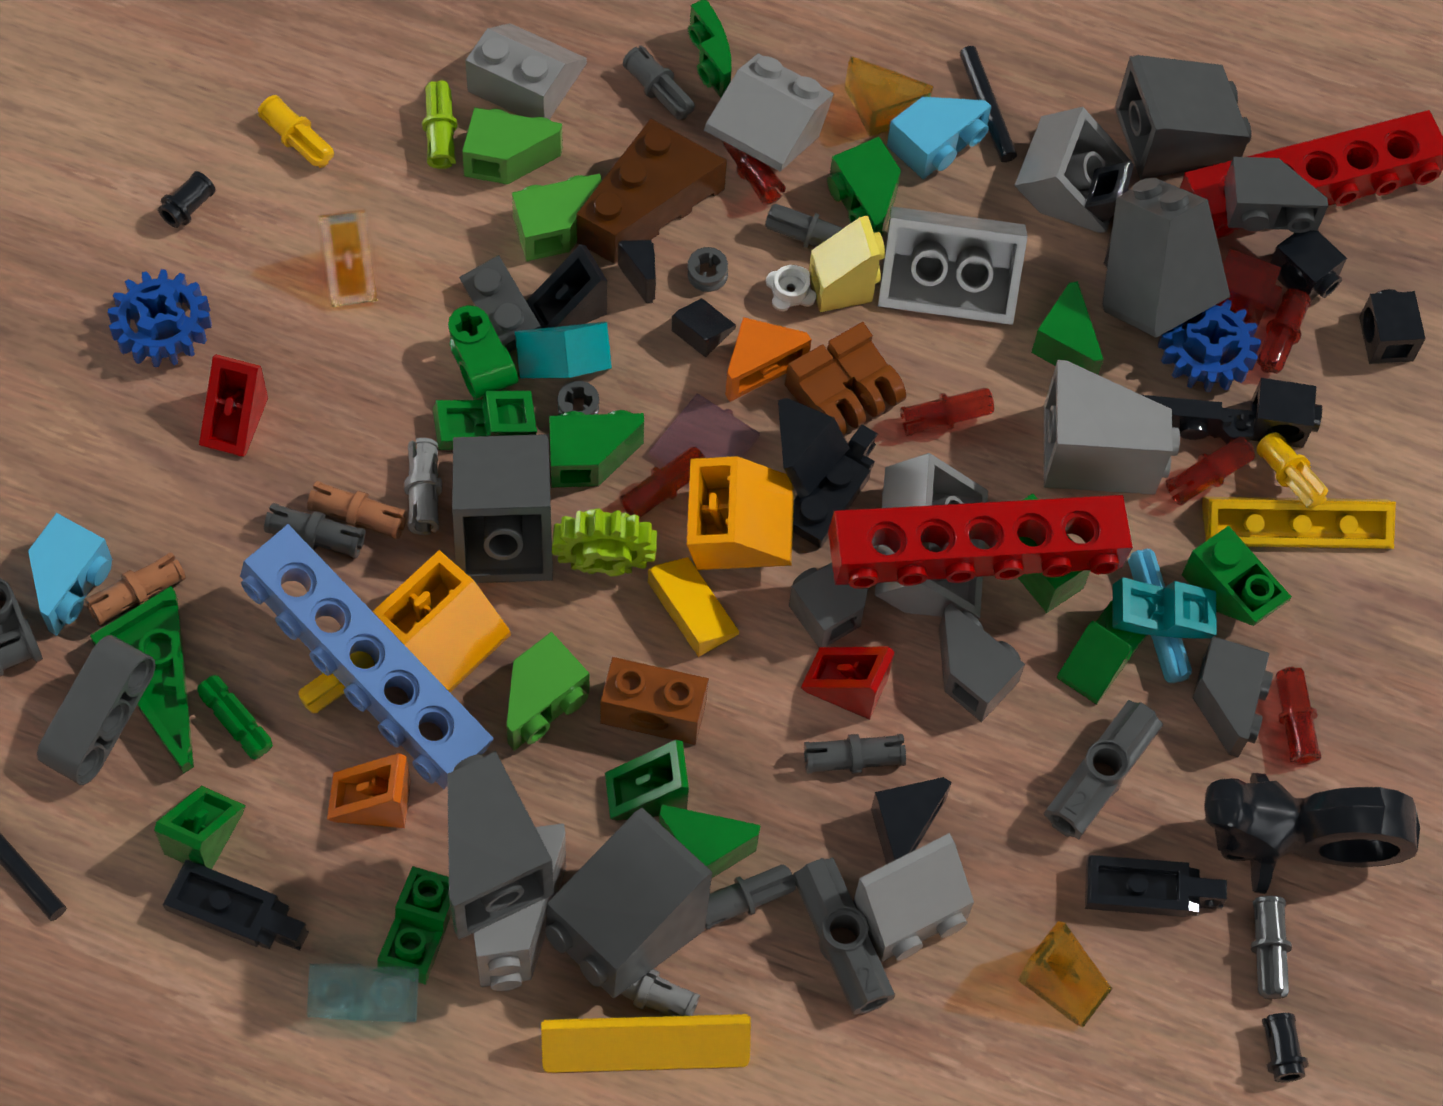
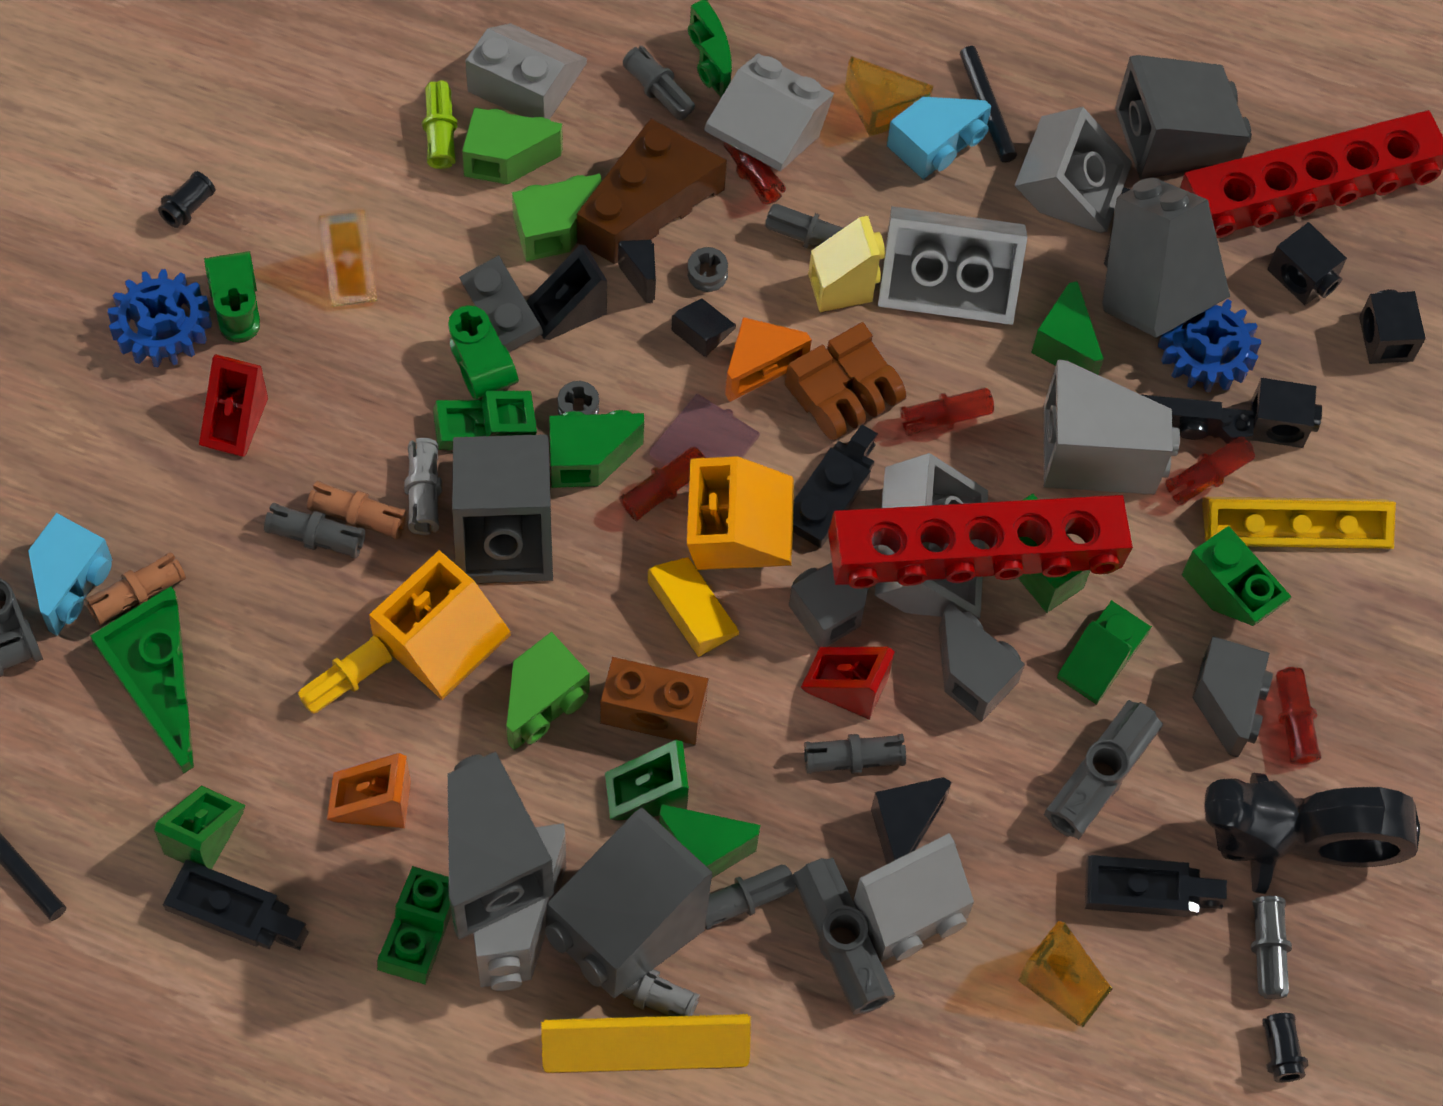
dark grey beam [37,635,155,785] -> none
green axle [197,675,273,760] -> none
medium blue brick [240,524,494,790] -> none
yellow axle [258,95,334,168] -> none
clear light blue slope [307,964,419,1022] -> none
teal slope [515,322,612,378] -> none
lime gear [552,508,657,577] -> none
white plate [766,265,816,311] -> none
black slope [778,398,850,498] -> none
green slope [827,137,901,237] -> none
black slope [1085,161,1134,222] -> none
teal slope [1112,577,1217,639] -> none
medium azure axle [1128,549,1192,683] -> none
clear red brick [1216,249,1283,326] -> none
dark grey slope [1224,157,1328,233] -> none
clear red axle [1257,289,1312,374] -> none
yellow axle [1257,432,1328,509] -> none
none -> green piece [204,251,260,342]

